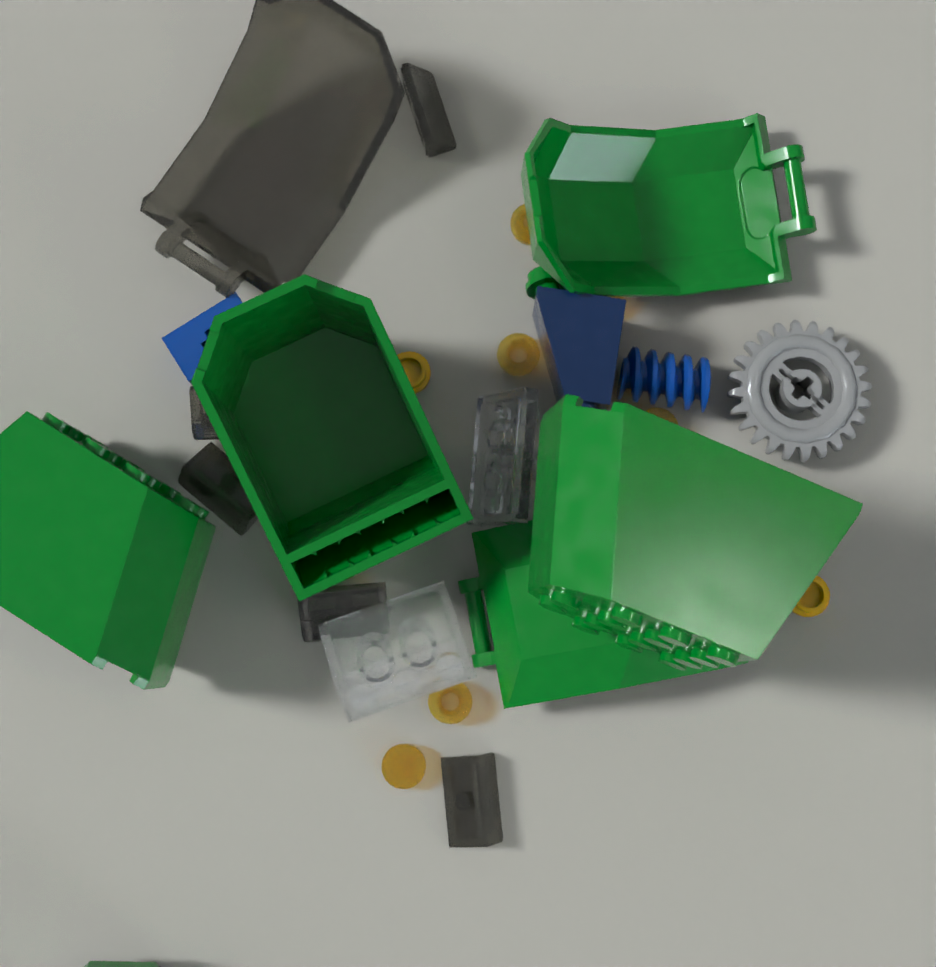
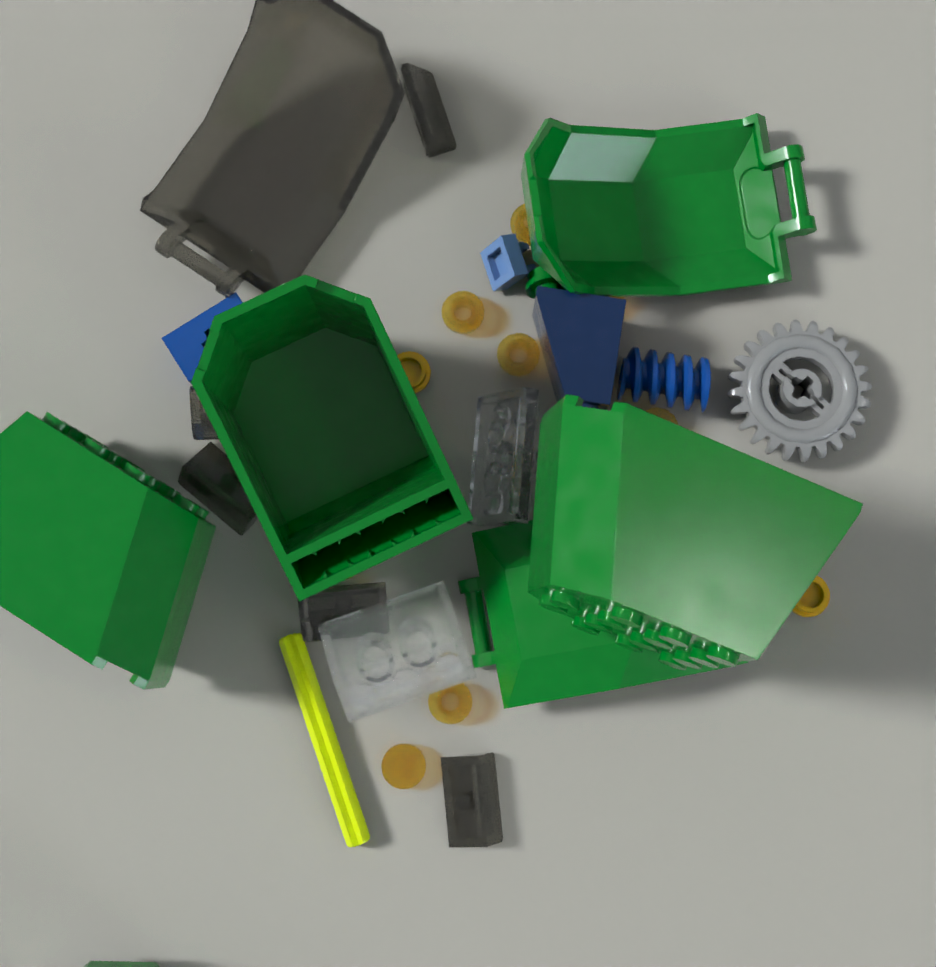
none -> neon yellow axle [279,633,370,847]
none -> clear yellow plate [442,291,484,334]
none -> medium blue tile [480,234,536,292]

